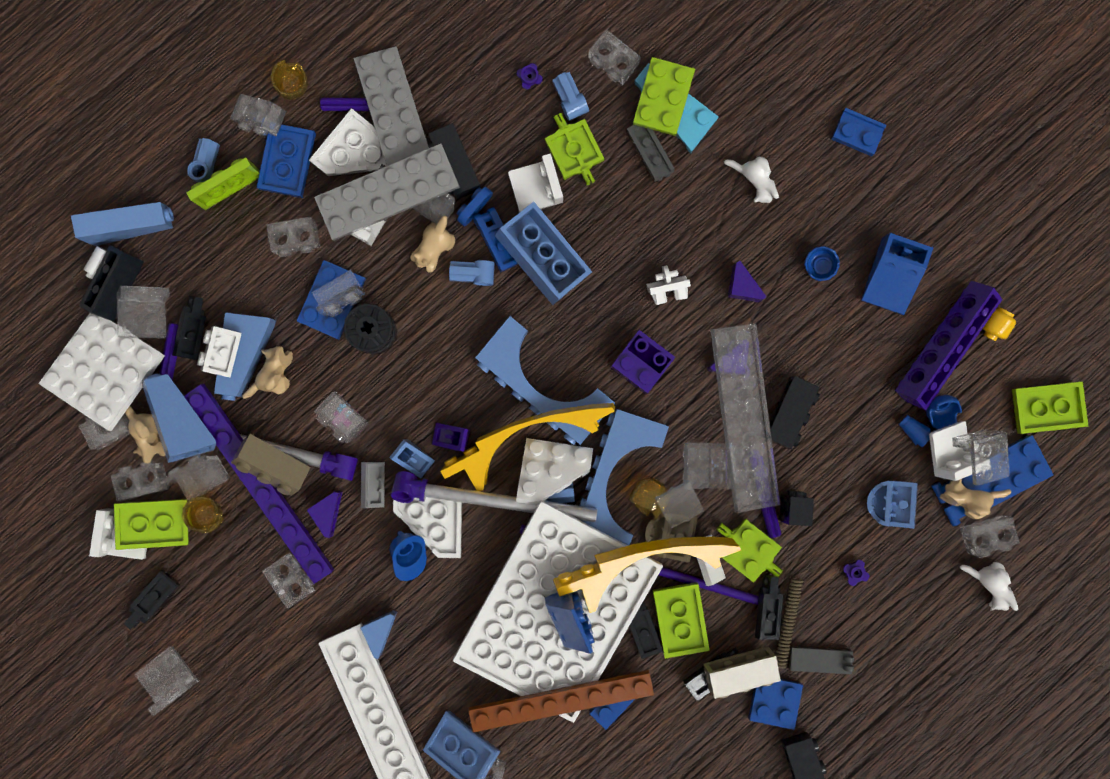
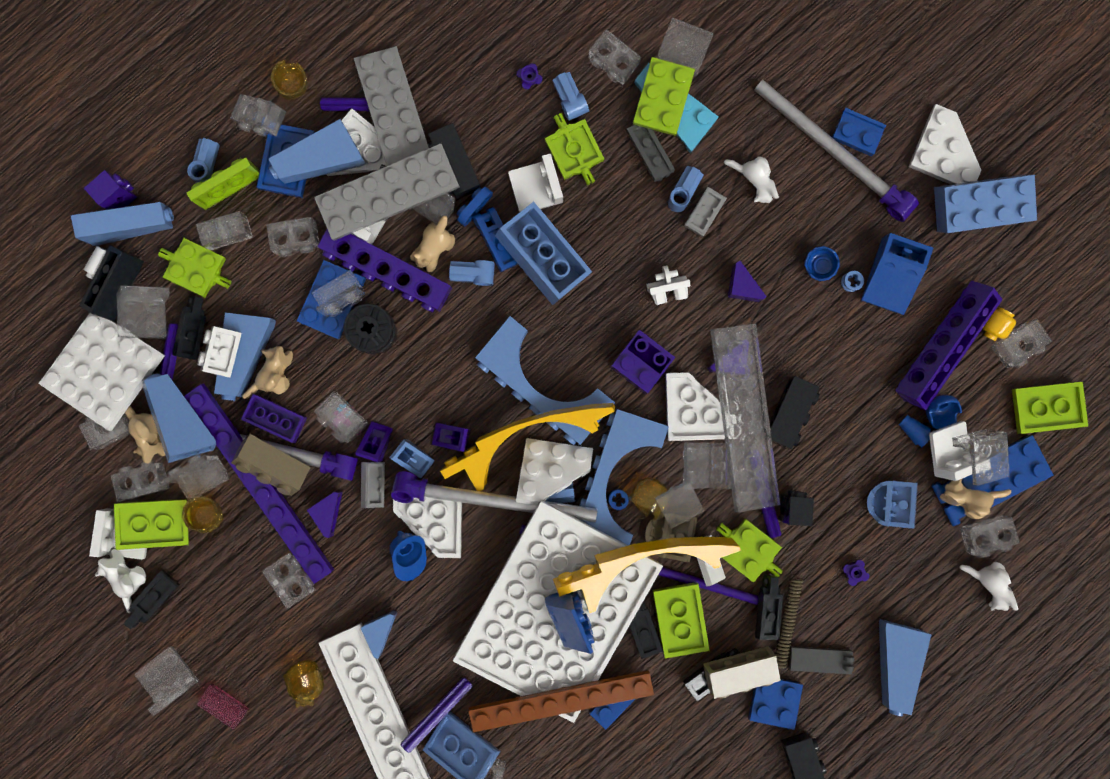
none -> dark purple brick [84,170,137,210]
none -> white animal [95,549,146,613]
none -> lime plate [158,238,231,298]
none -> clear brick [196,211,253,250]
none -> clear pink plate [197,684,249,730]
none -> dark purple piece [241,394,307,443]
none -> medium blue slope [268,119,366,184]
none -> clear yellow helmet [283,660,324,708]
none -> dark purple brick [317,229,452,313]
none -> dark purple slope [356,422,393,462]
none -> dark purple axle [400,678,472,753]
none -> blue bush [608,489,629,510]
none -> clear plate [656,17,714,77]
none -> white plate [665,373,736,441]
none -> medium blue piece [668,166,704,212]
none -> light grey plate [684,187,727,237]
none -> flat silver piece [754,80,919,222]
none -> medium blue bush [841,271,864,292]
none -> medium blue slope [879,619,931,717]
none -> white plate [908,104,981,185]
none -> medium blue brick [934,175,1037,233]
none -> clear brick [991,319,1052,369]

